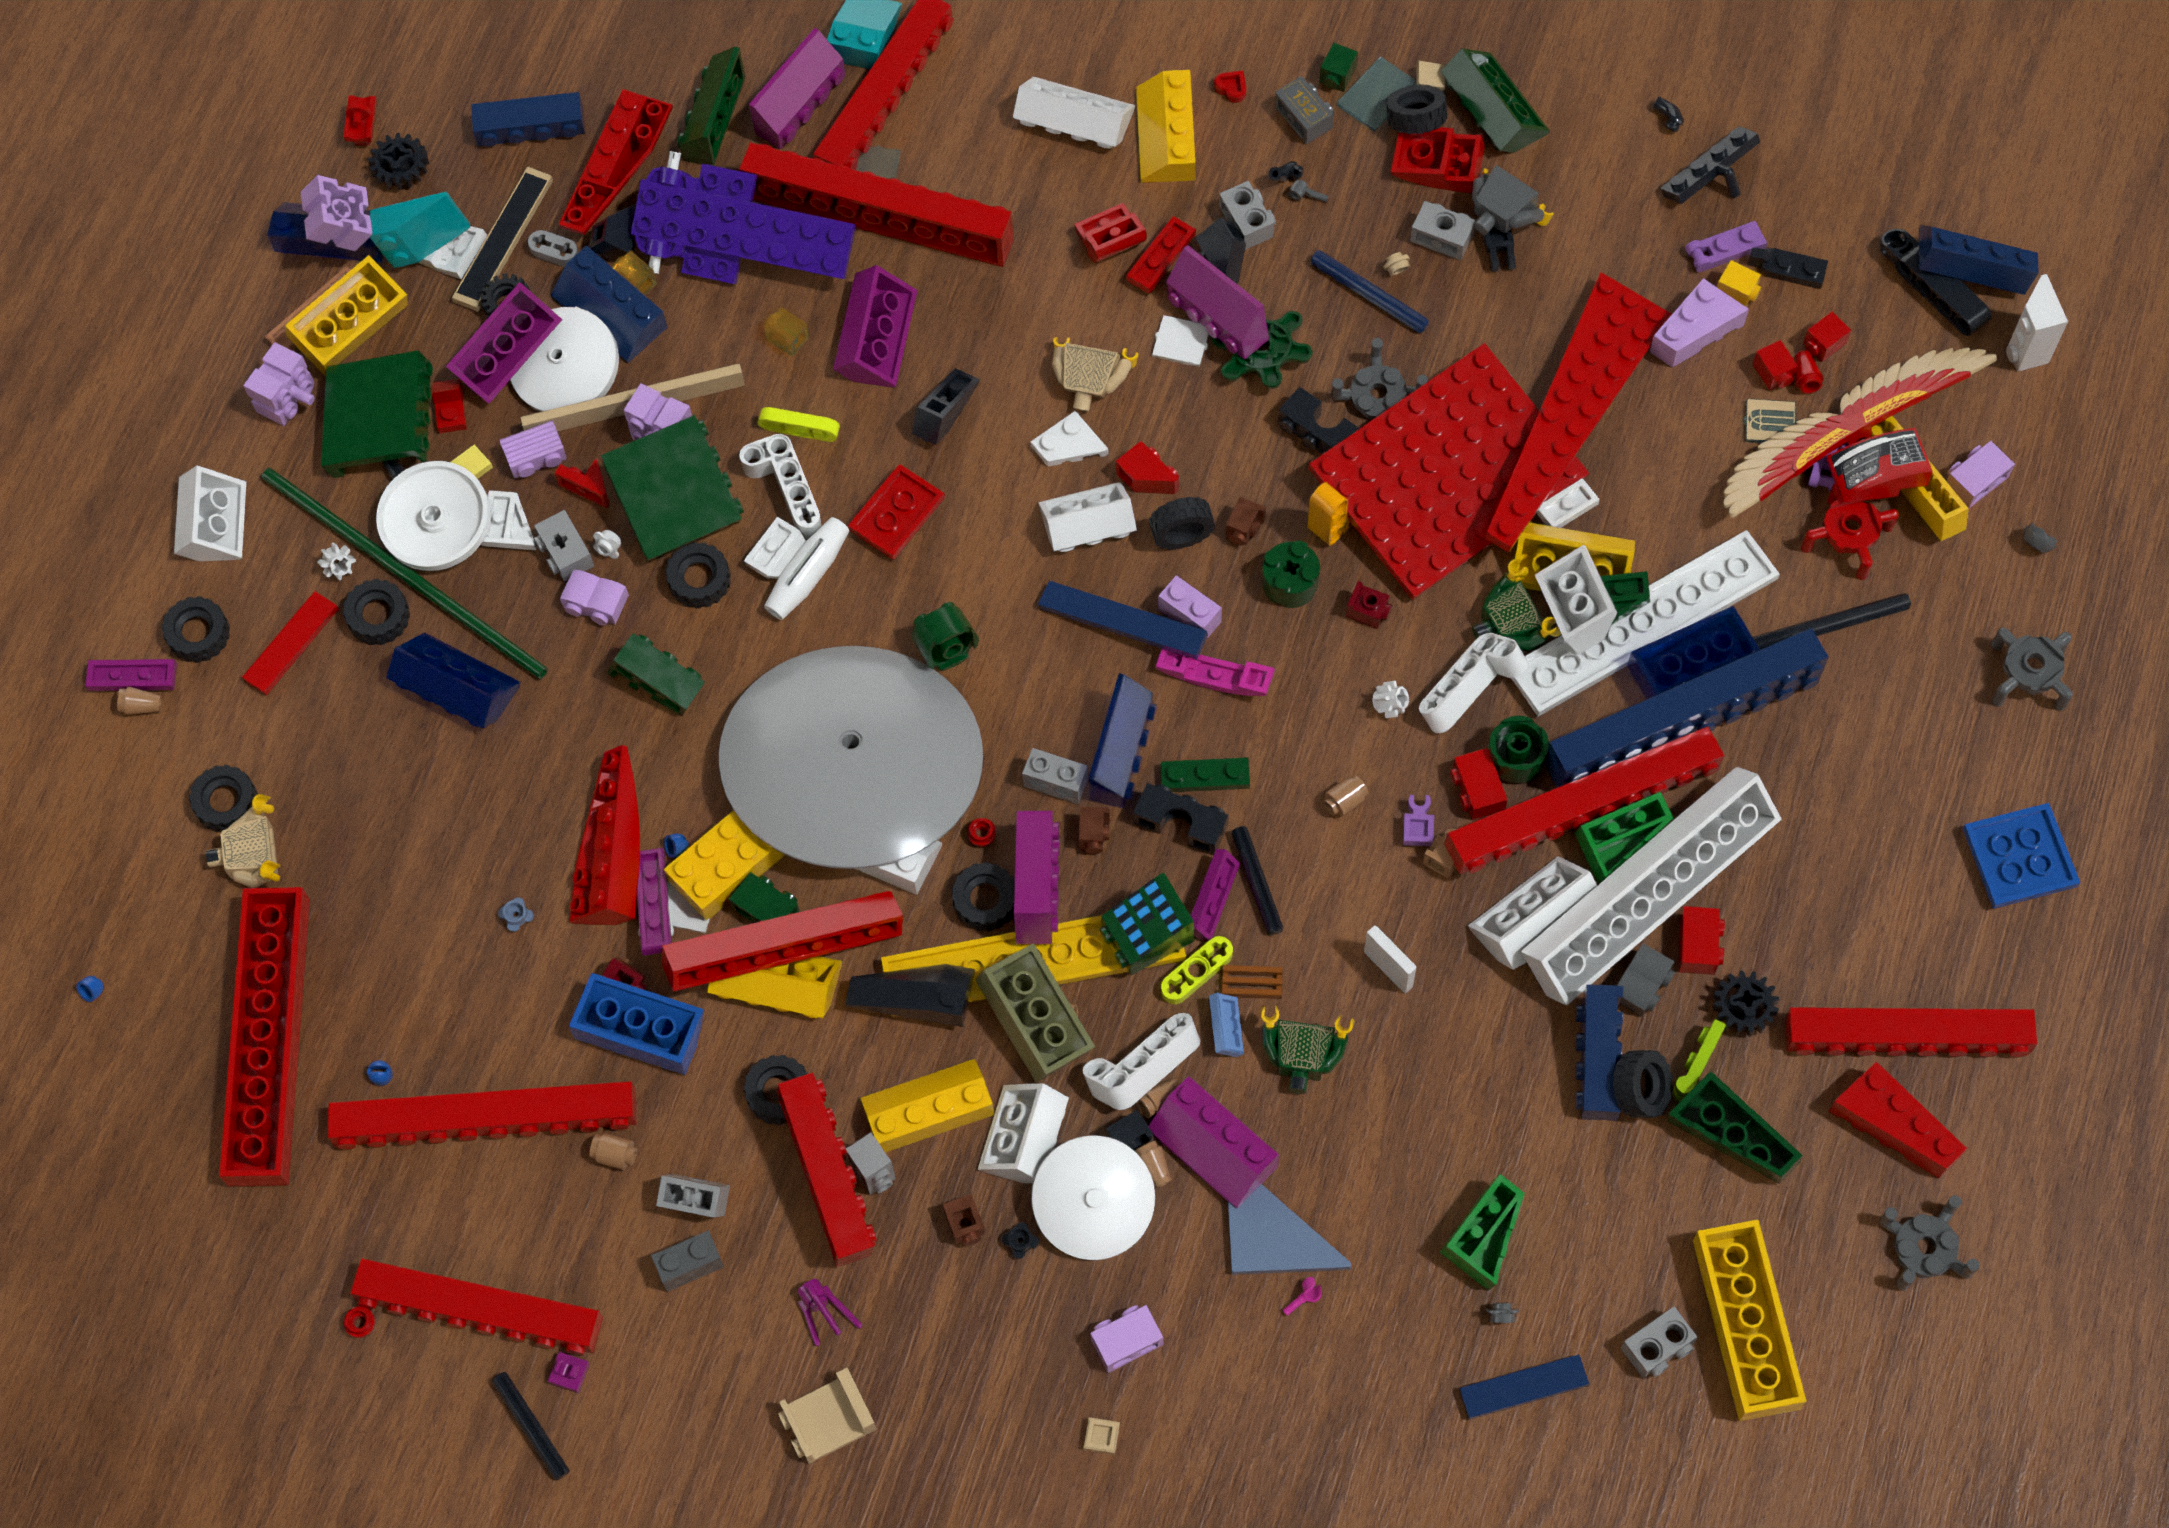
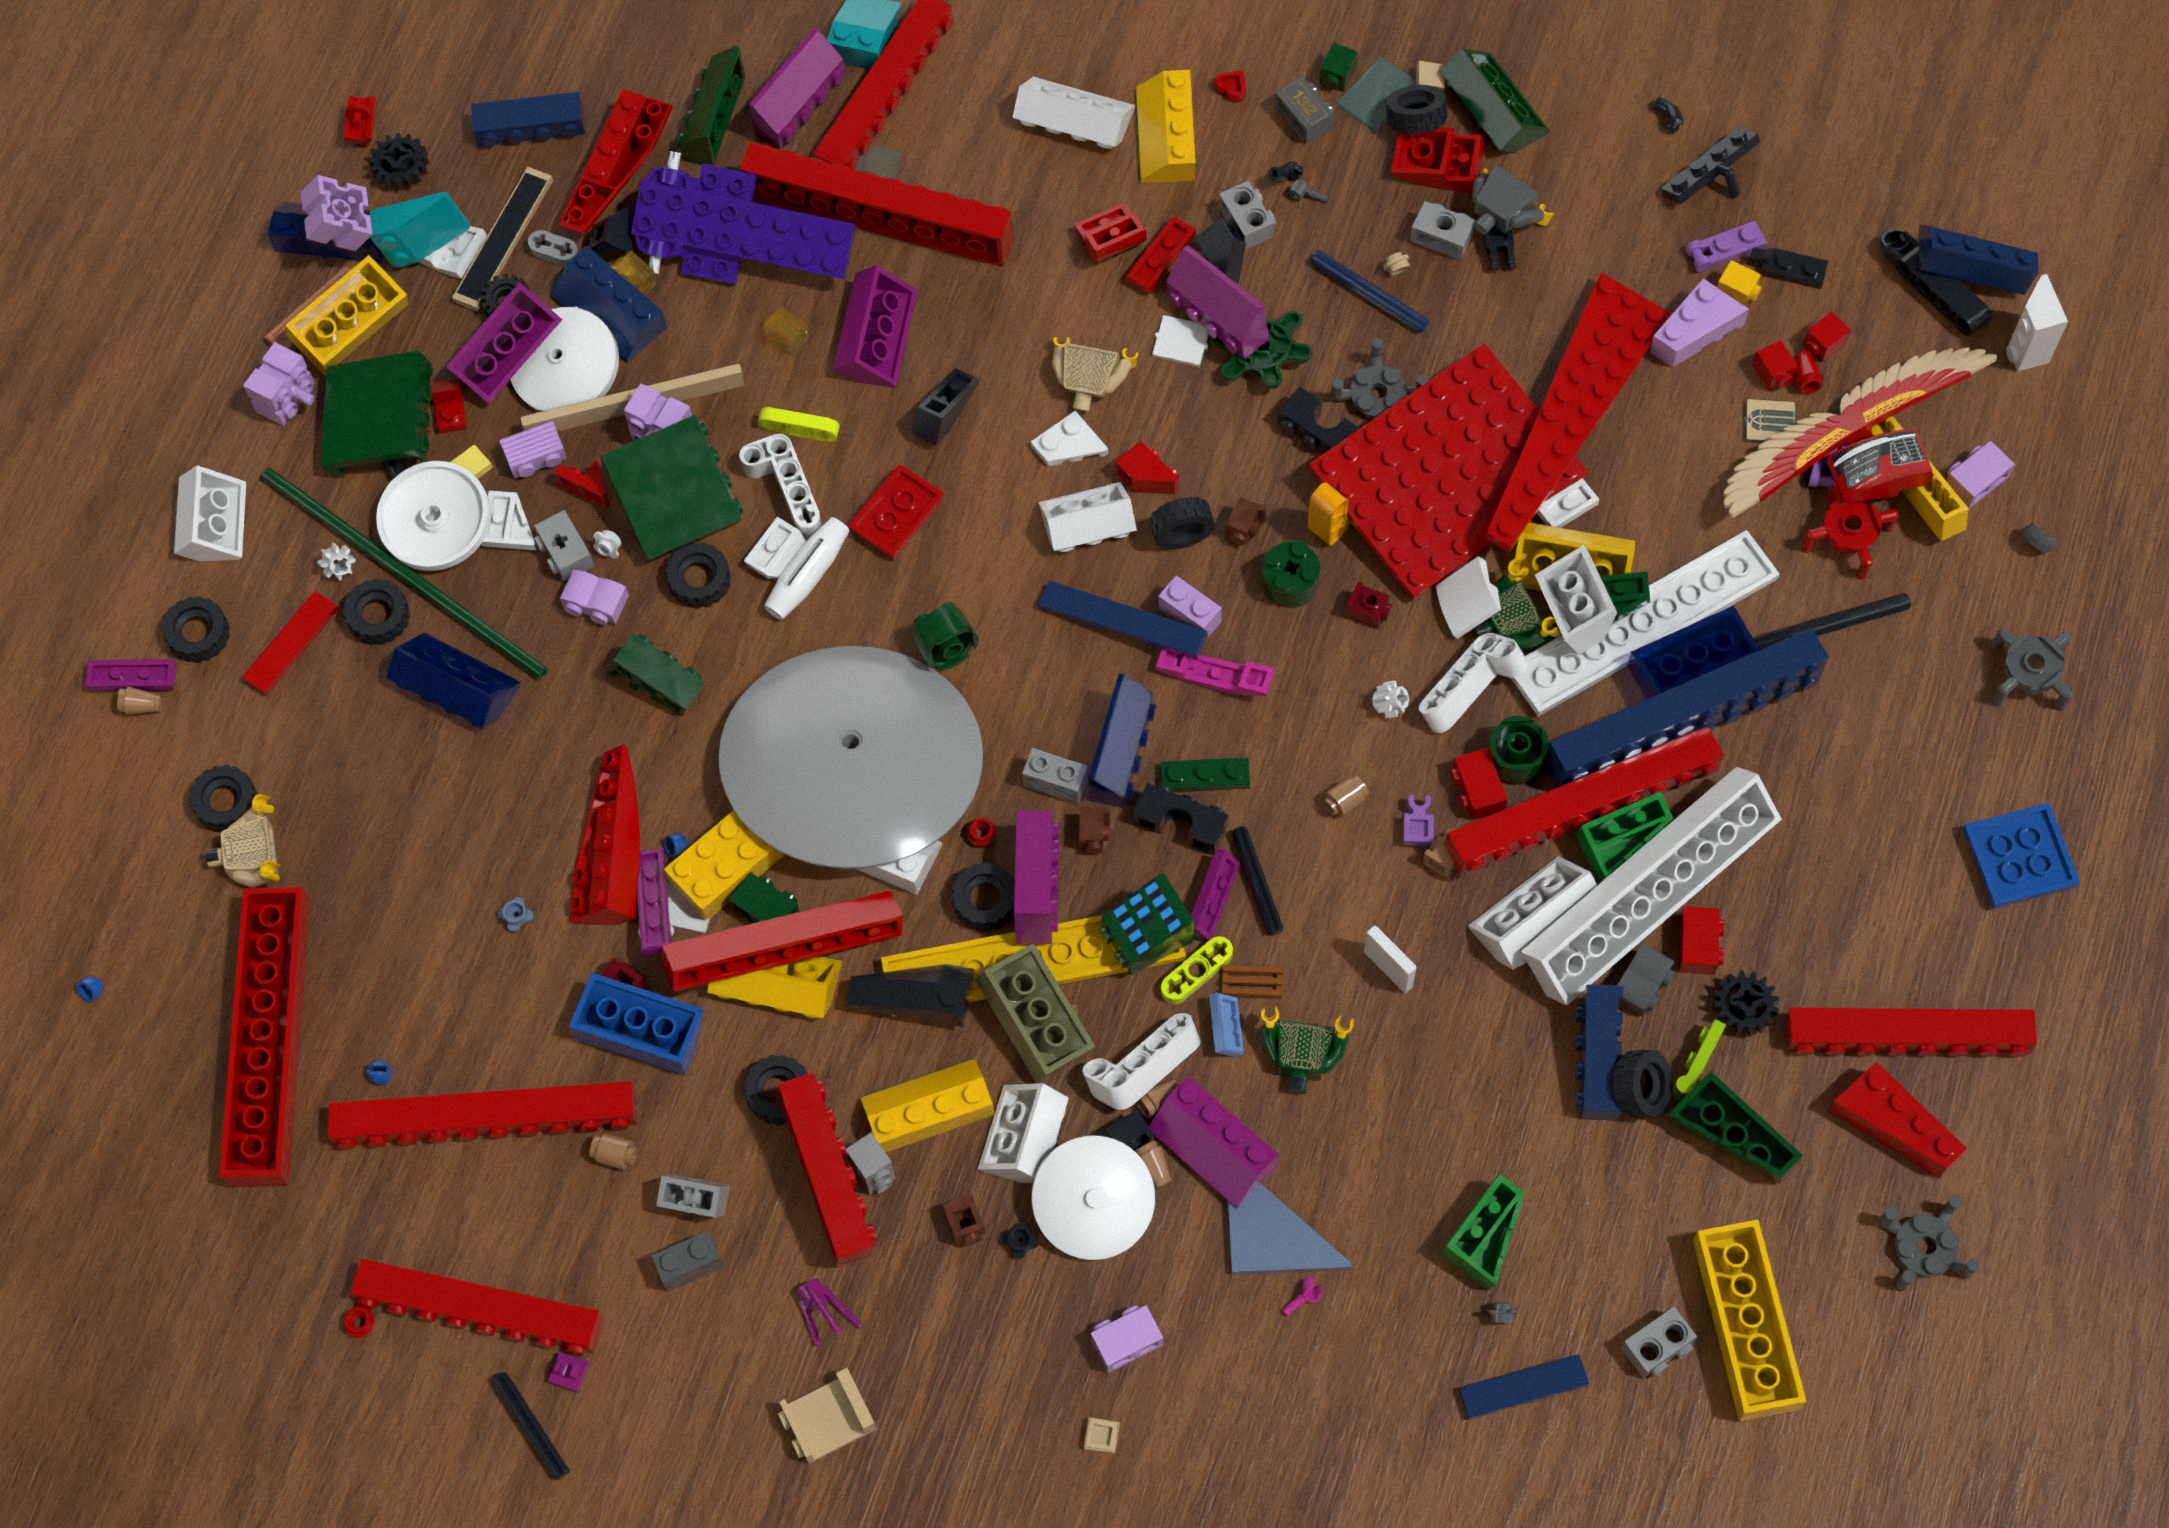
none -> white slope [1436,556,1501,639]

